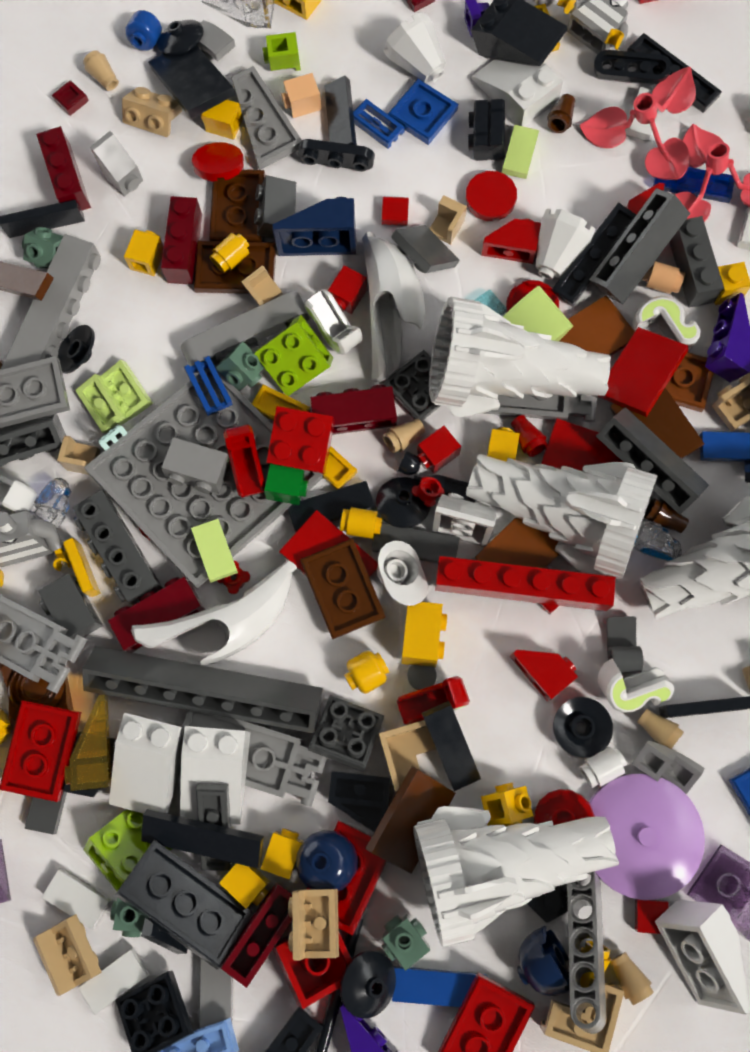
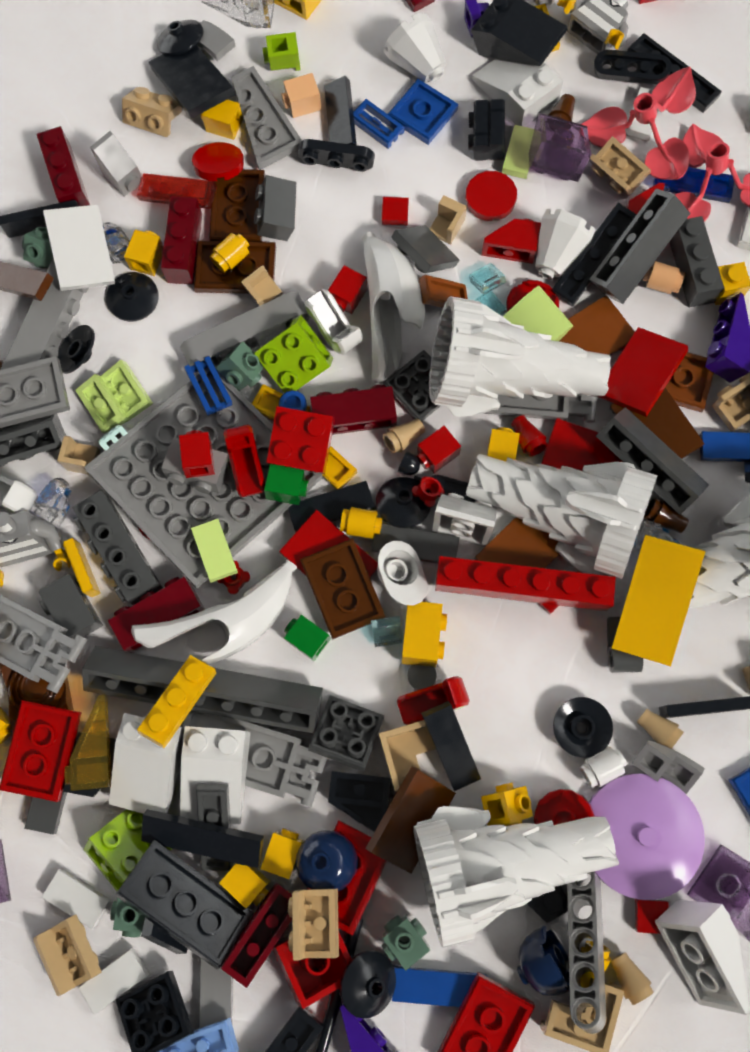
dark red tile [52,80,89,116] -> none
tan cone [83,50,119,91] -> none
blue head [125,10,162,51] -> none
dark blue slope [273,197,356,256] -> none
yellow head [344,650,389,694] -> none
red slope [509,649,578,702] -> none
white animal [598,659,674,713] -> none
white animal [631,296,700,352] -> none
none -> white tile [43,204,115,291]
none -> clear rock [102,222,130,264]
none -> black dish [106,272,159,322]
none -> clear red tile [136,173,217,209]
none -> yellow plate [137,655,216,749]
none -> red brick [179,430,215,478]
none -> blue tile [279,391,307,411]
none -> green brick [284,615,331,661]
none -> clear light blue tile [371,616,403,647]
none -> dark orange tile [419,275,468,308]
none -> clear light blue tile [469,263,506,295]
none -> clear purple slope [529,112,591,182]
none -> tan bracket [589,136,651,196]
none -> yellow tile [612,534,706,667]

